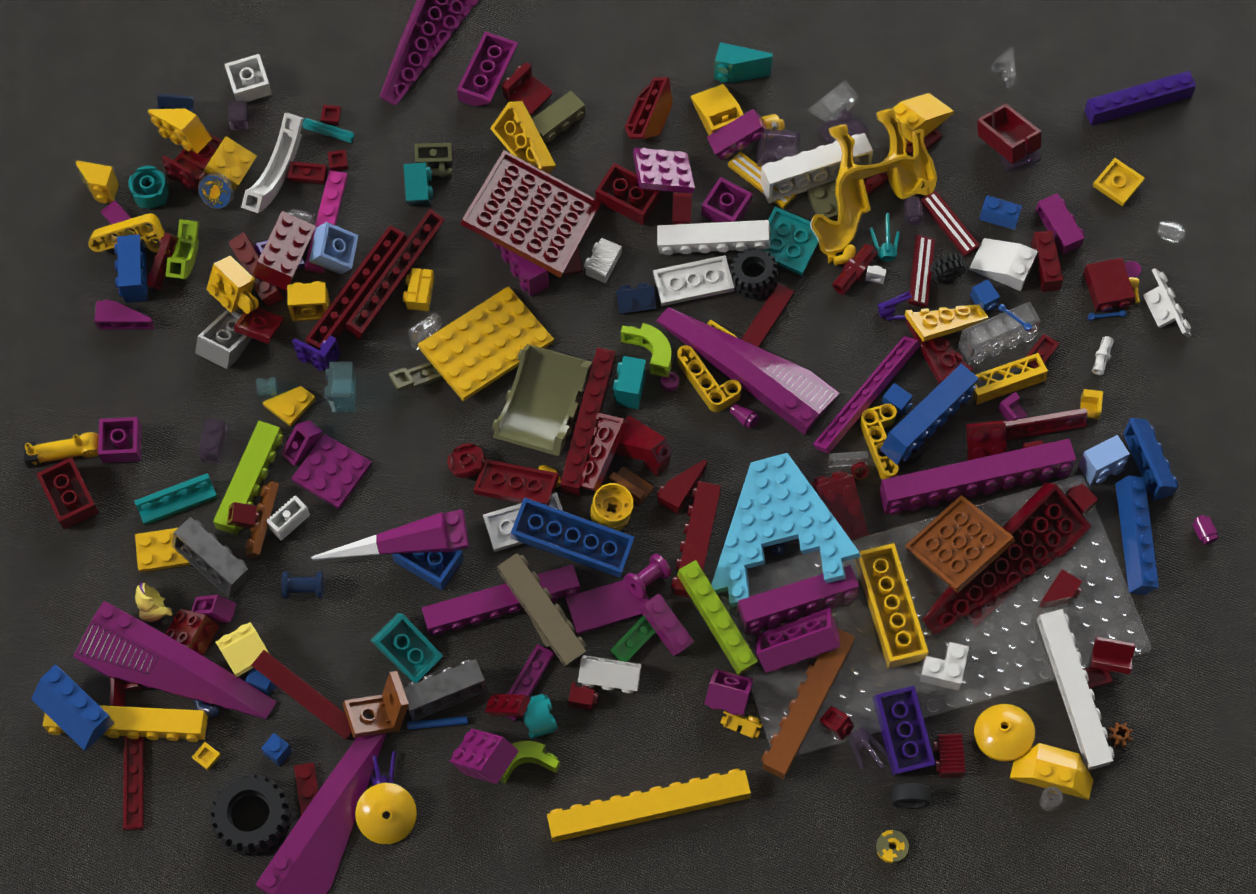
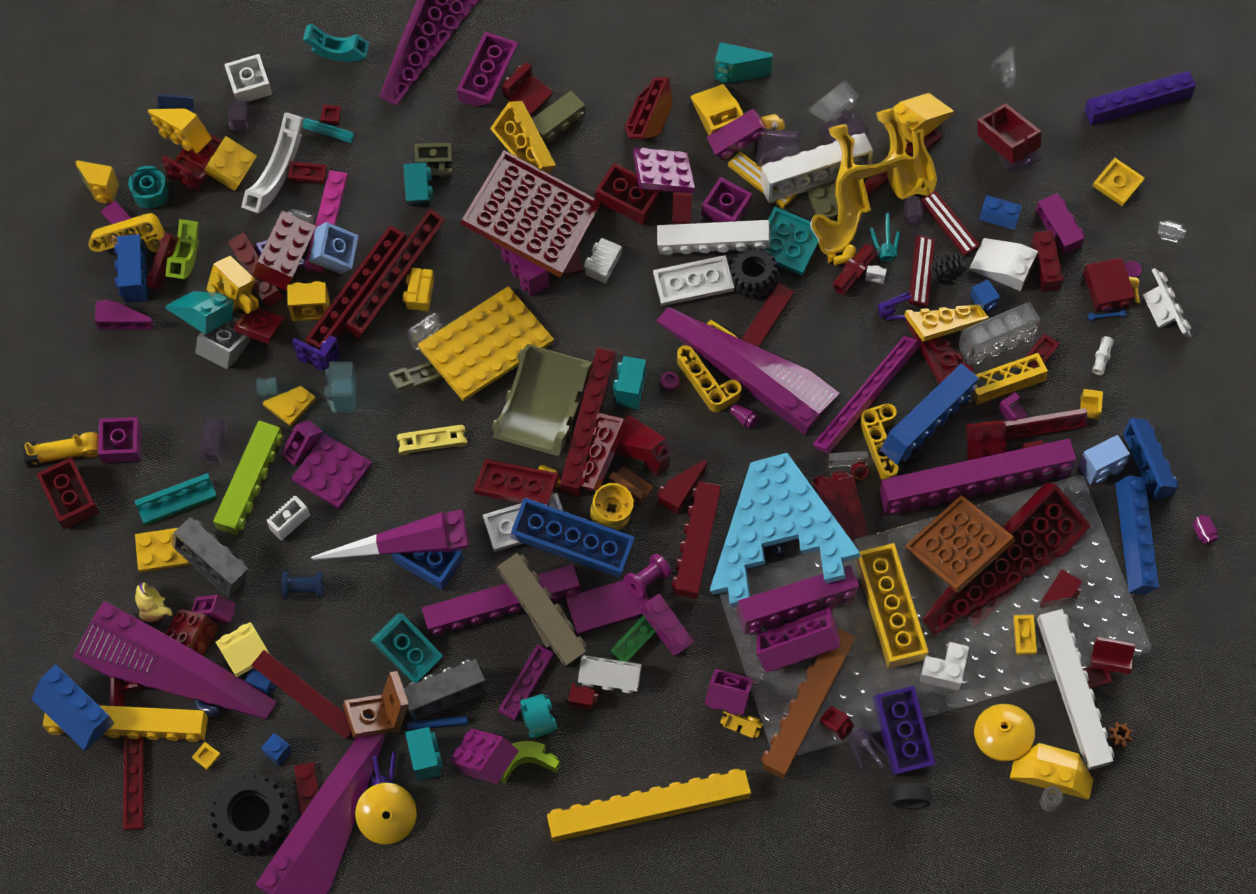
tile [198,173,234,209] -> none
dark red brick [227,502,259,528] -> none
dark orange plate [245,481,279,559] -> none
dark red plate [328,150,348,171] -> none
dark red tile [447,443,486,478] -> none
dark red plate [485,694,531,716] -> none
dark blue bracket [615,282,656,314] -> none
lime arch [621,323,672,377] -> none
lime brick [677,560,758,675] -> none
olive piece [876,830,909,864] -> none
blue brick [882,383,913,417] -> none
dark red brick [933,733,966,778] -> none
blue hinge [999,304,1032,331] -> none
dark red brick [1067,483,1098,516] -> none
none -> teal slope [166,291,234,334]
none -> teal arch [303,24,370,62]
none -> light yellow plate [397,425,467,455]
none -> teal brick [405,727,443,781]
none -> yellow plate [1013,615,1037,655]

